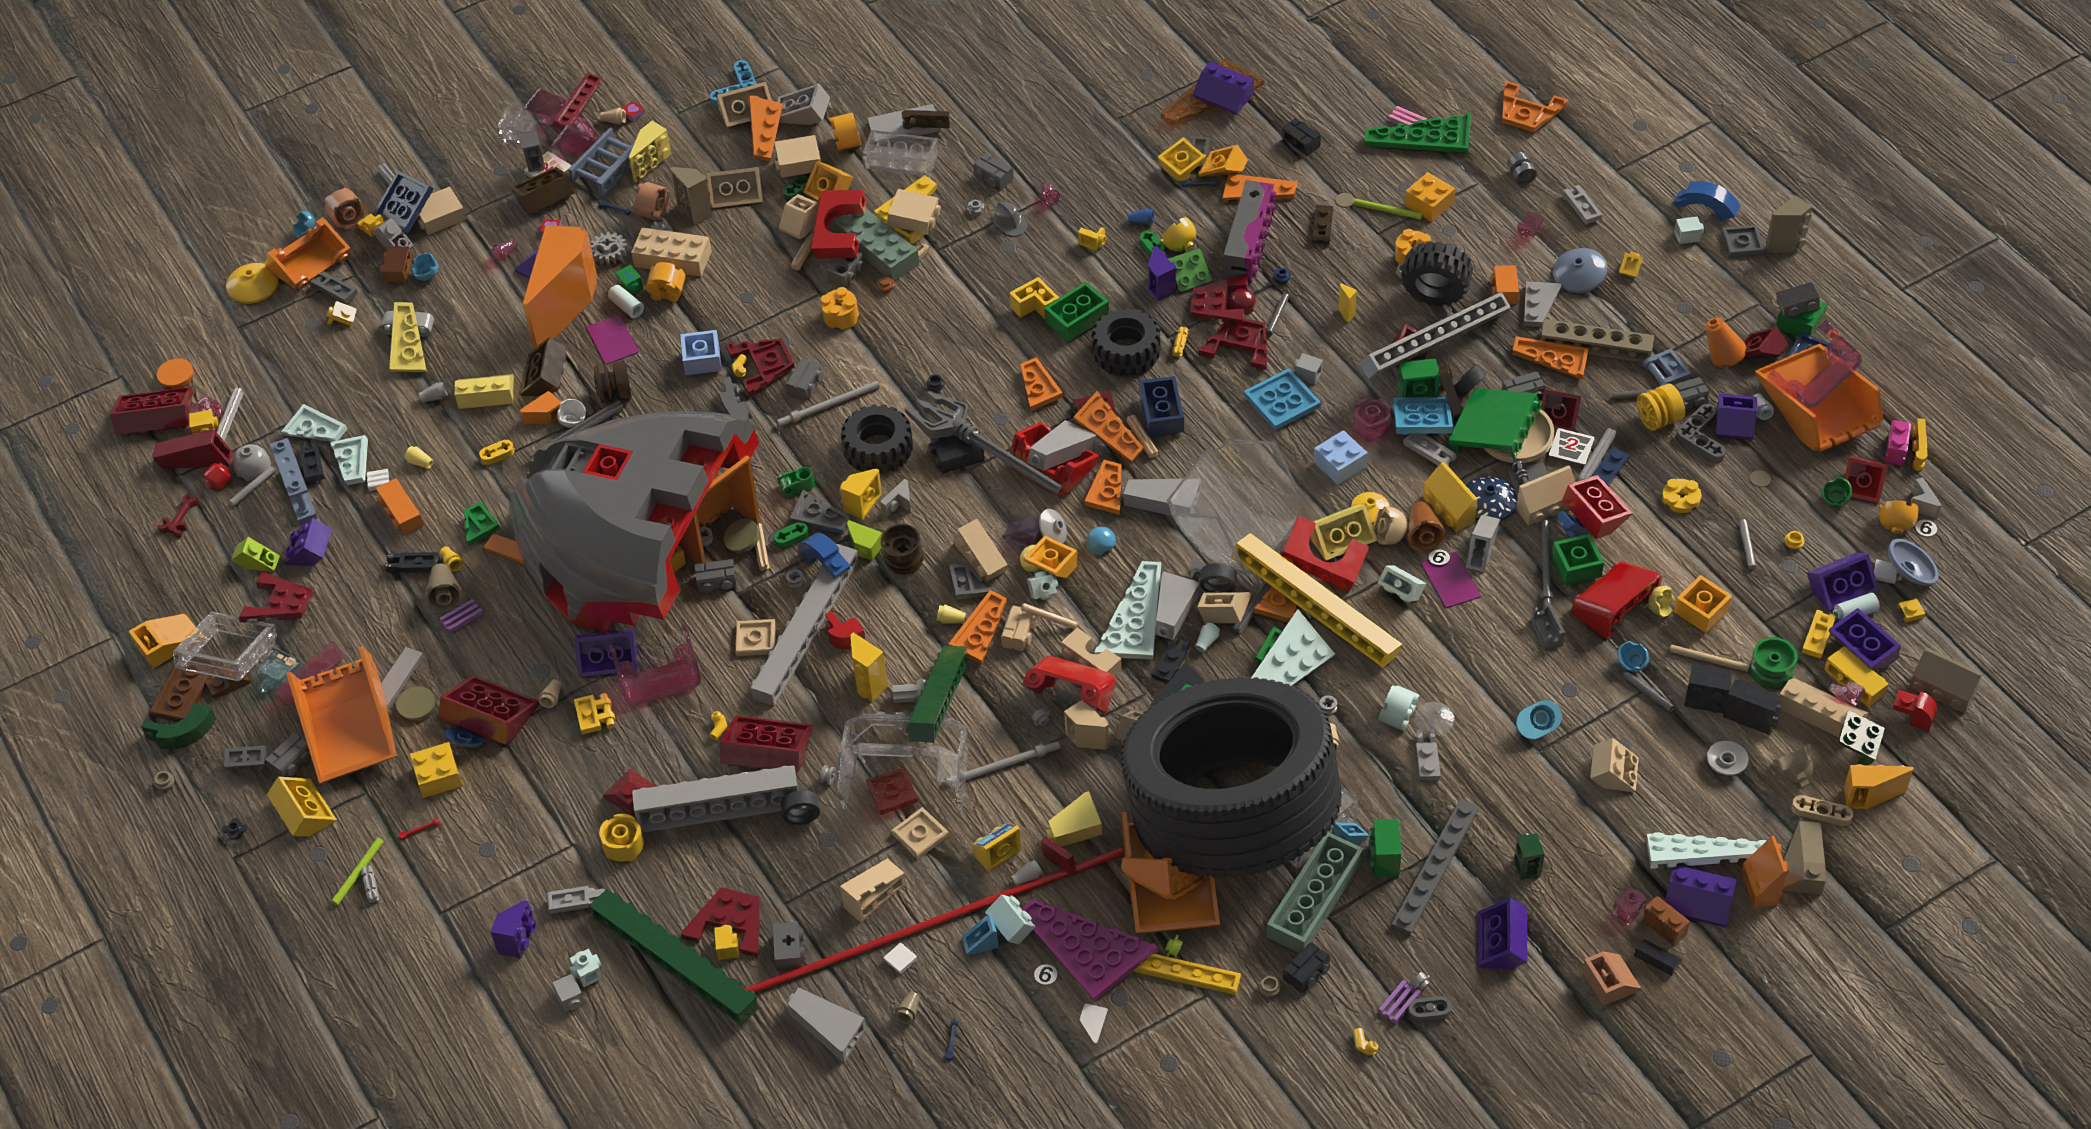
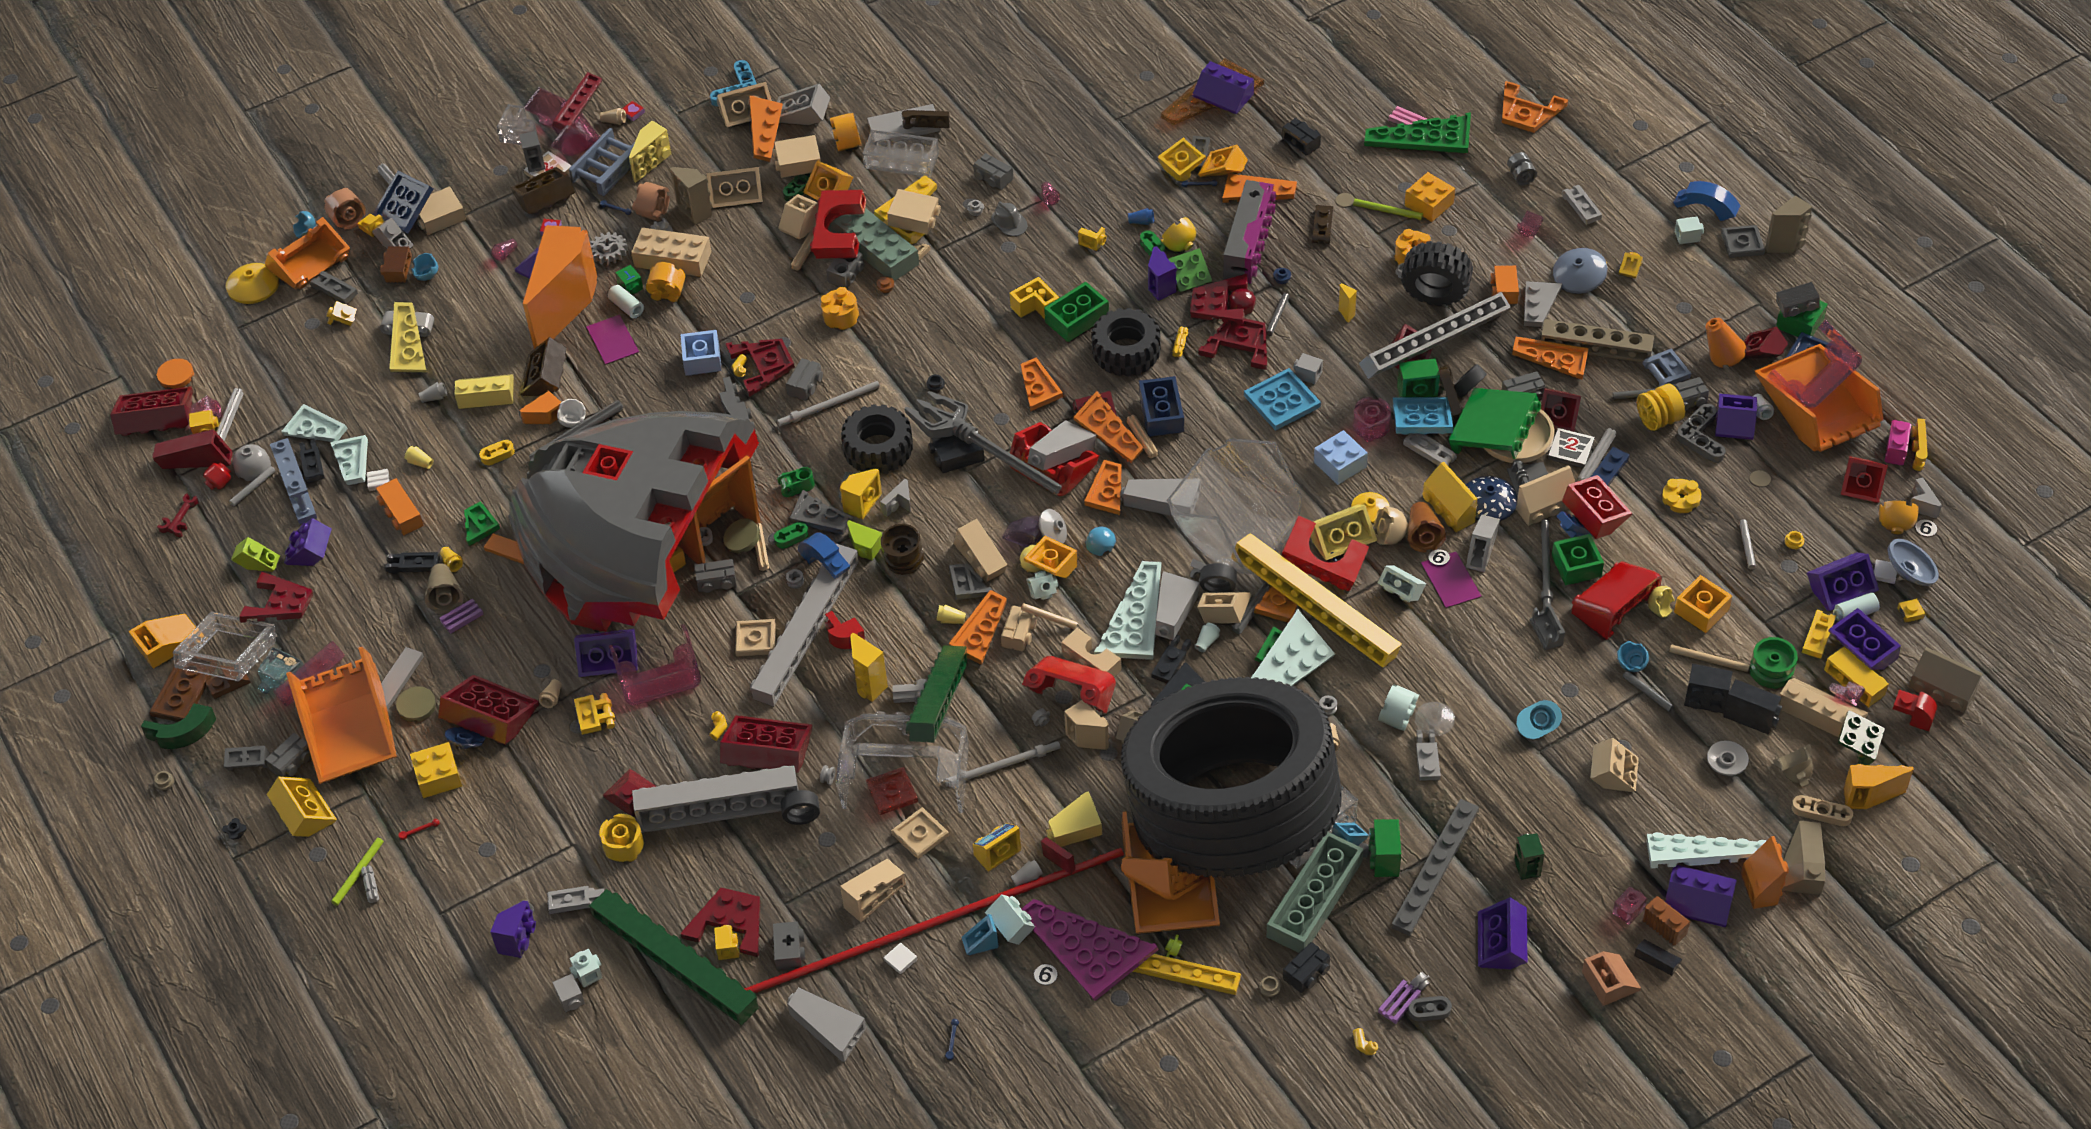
dark brown wheel [593,360,632,403] -> none
dark tan cone [895,992,920,1024] -> none
white sticker [1080,1003,1108,1043] -> none
green hair [1822,477,1852,508] -> none

